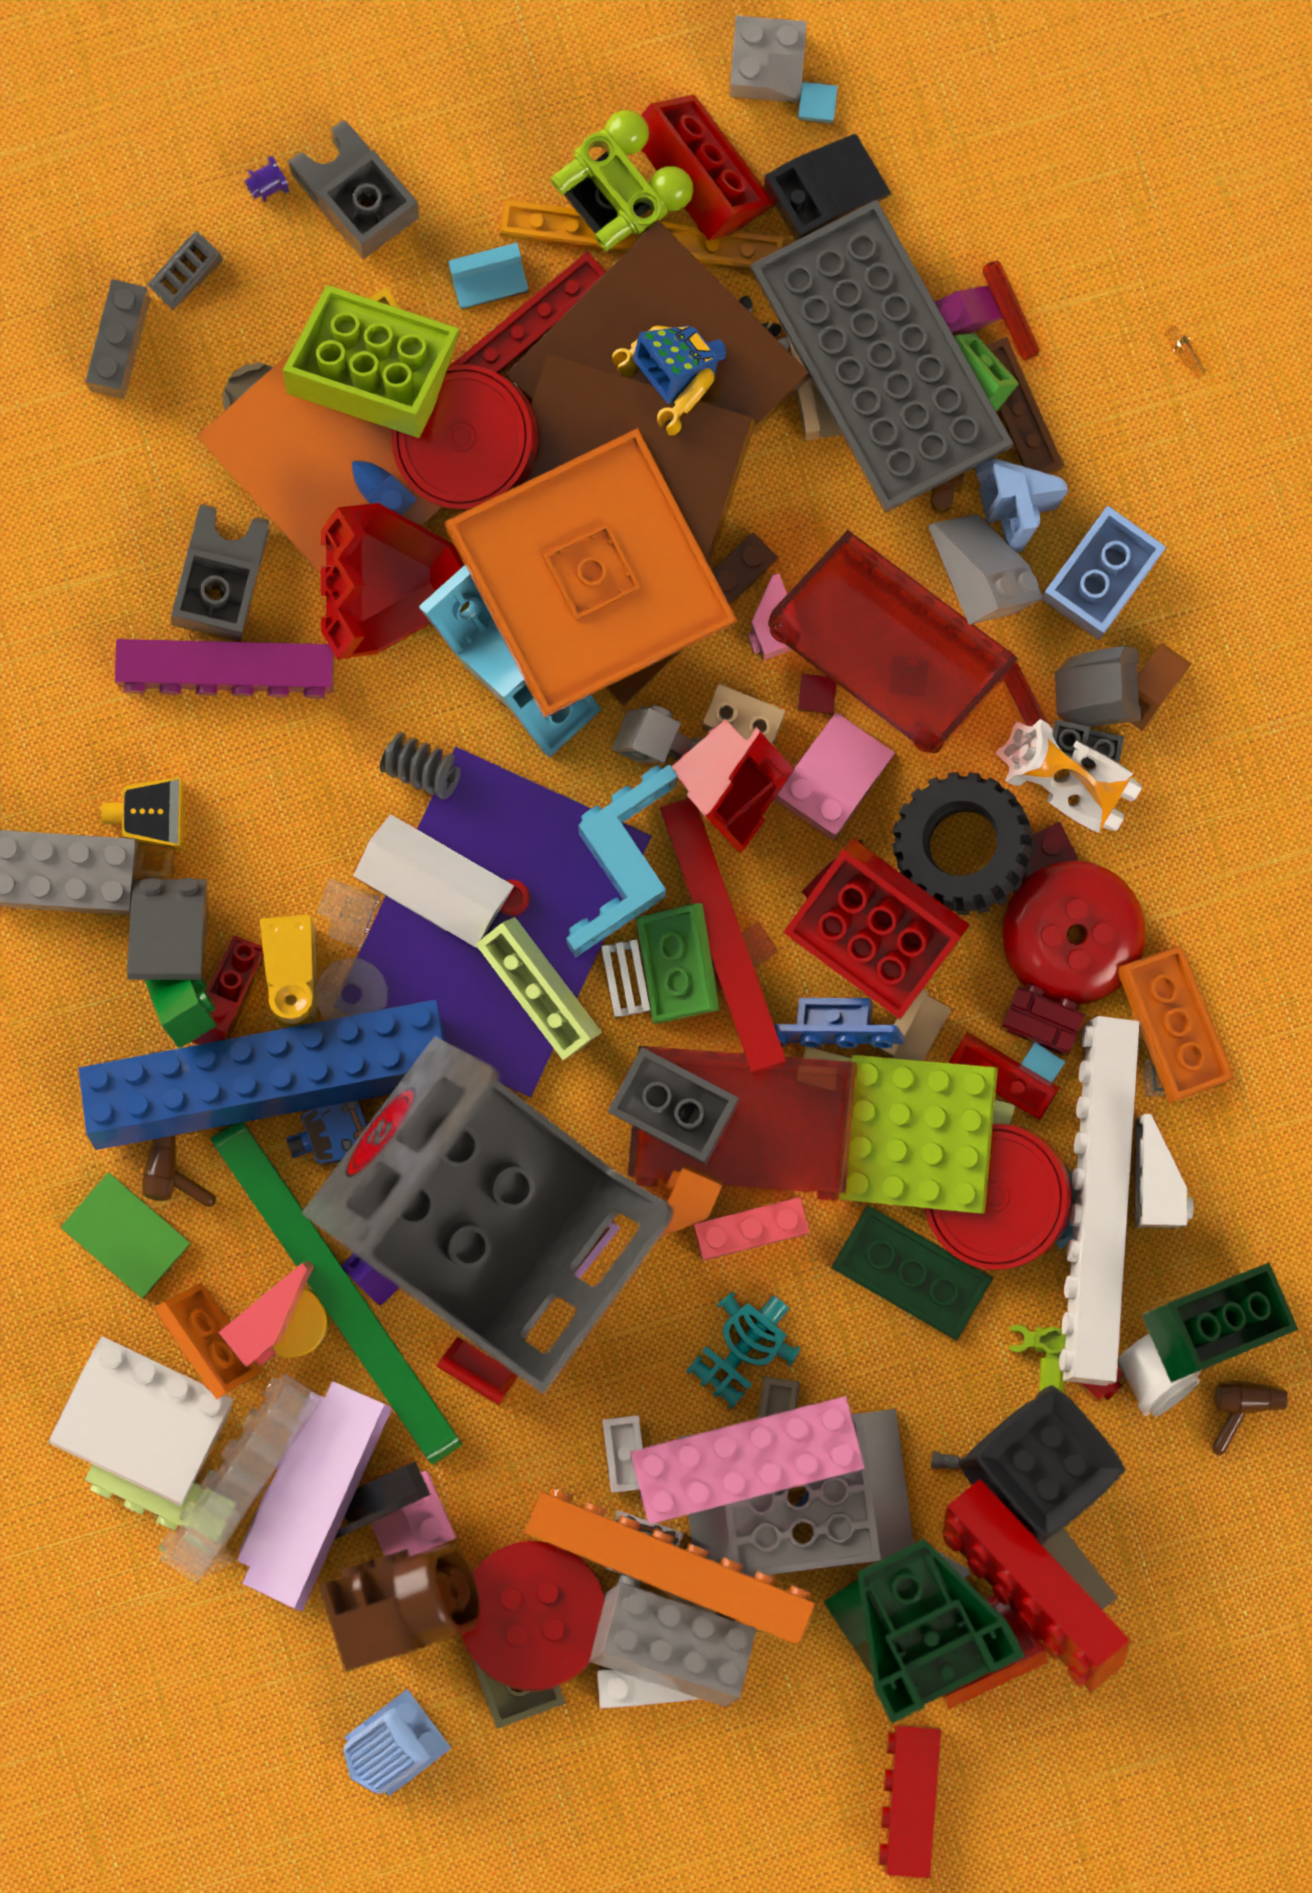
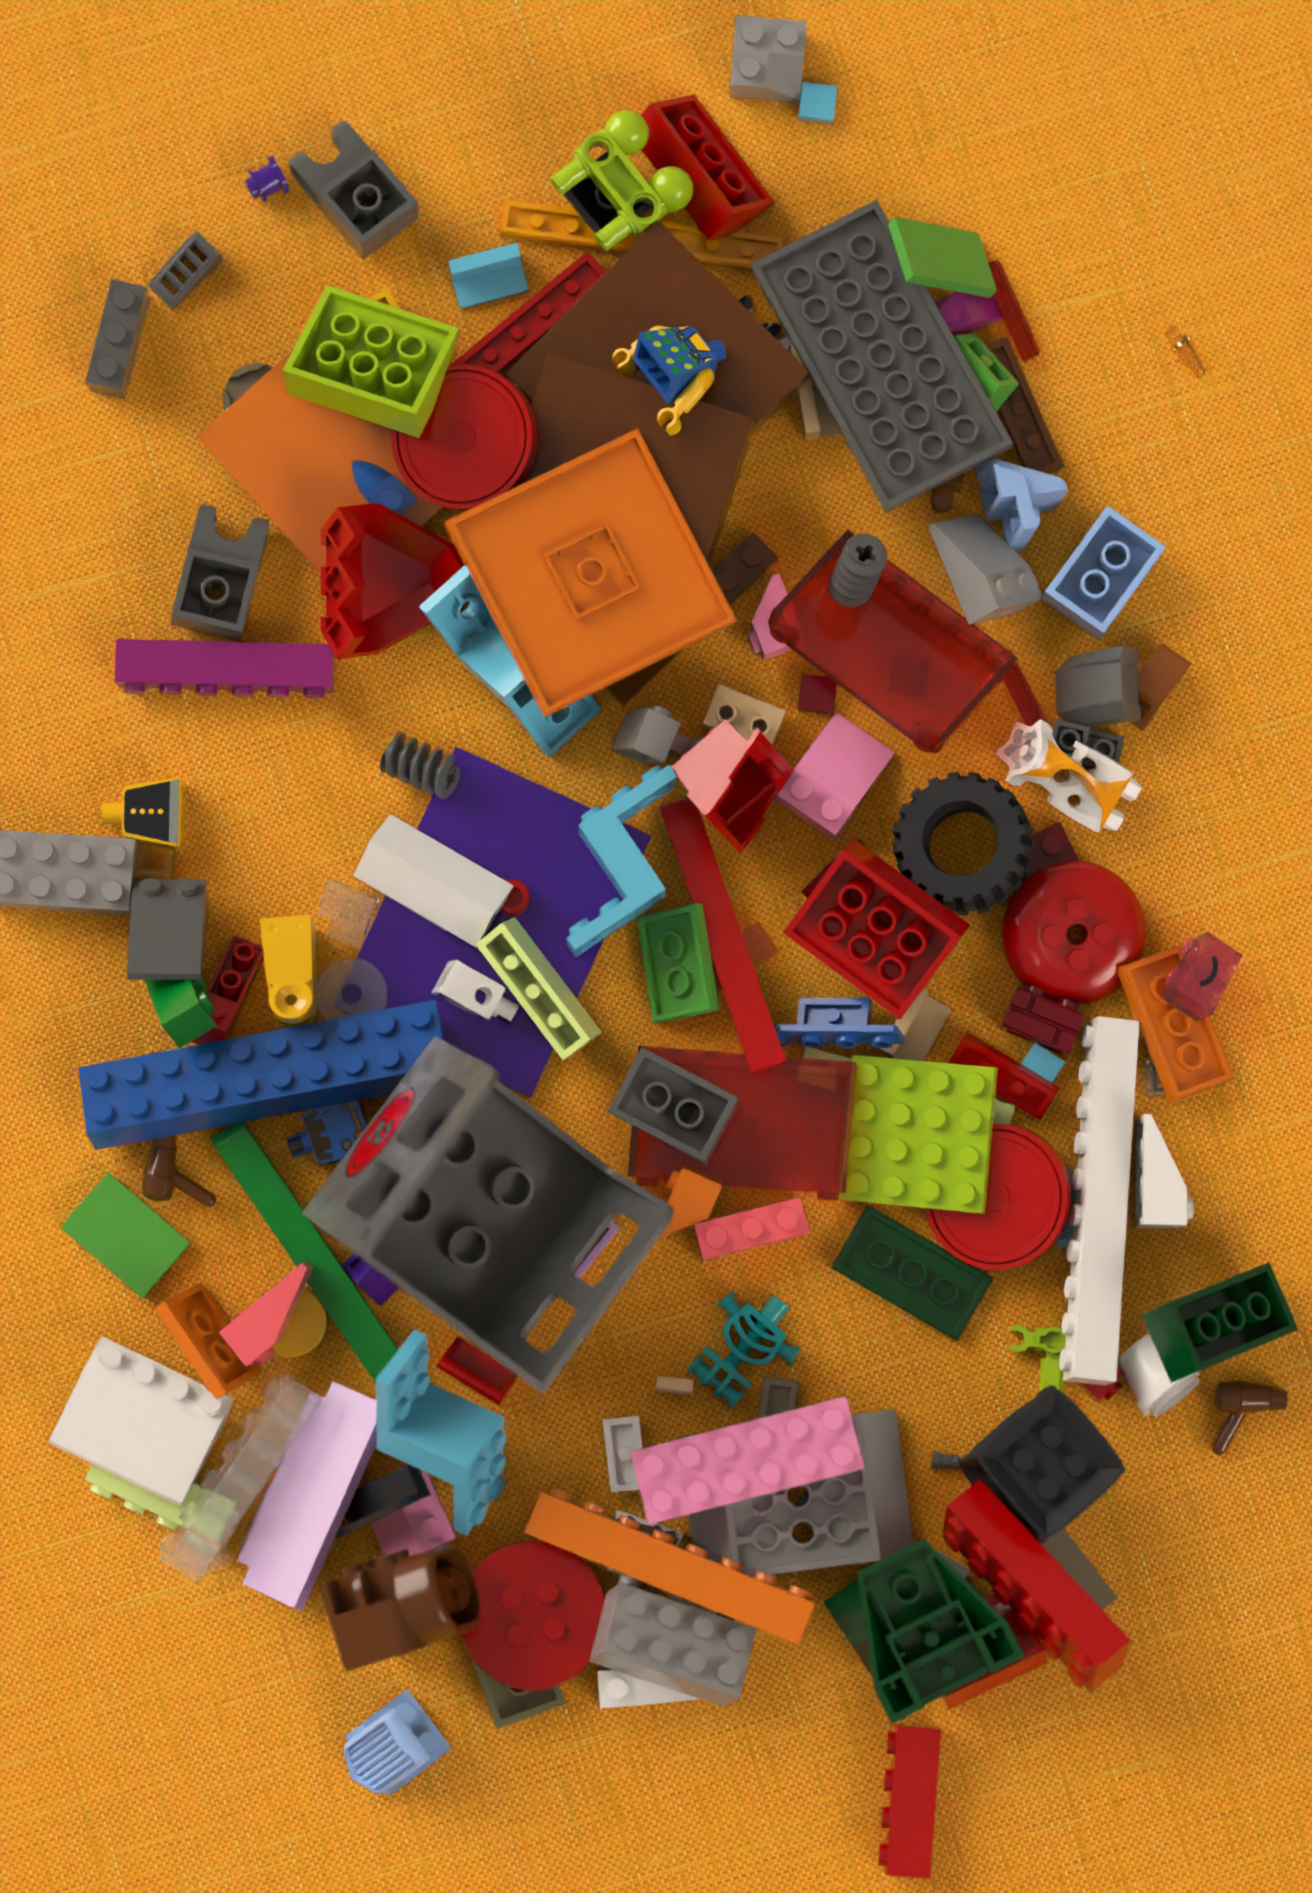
white tile [601,940,650,1018] -> none
black slope [764,133,891,241] -> none
none -> medium azure bracket [376,1329,507,1536]
none -> white torso [431,960,519,1024]
none -> tan tile [656,1376,694,1395]
none -> dark grey piece [828,534,887,607]
none -> bright green tile [888,217,997,298]
none -> clear pink brick [1162,932,1243,1022]

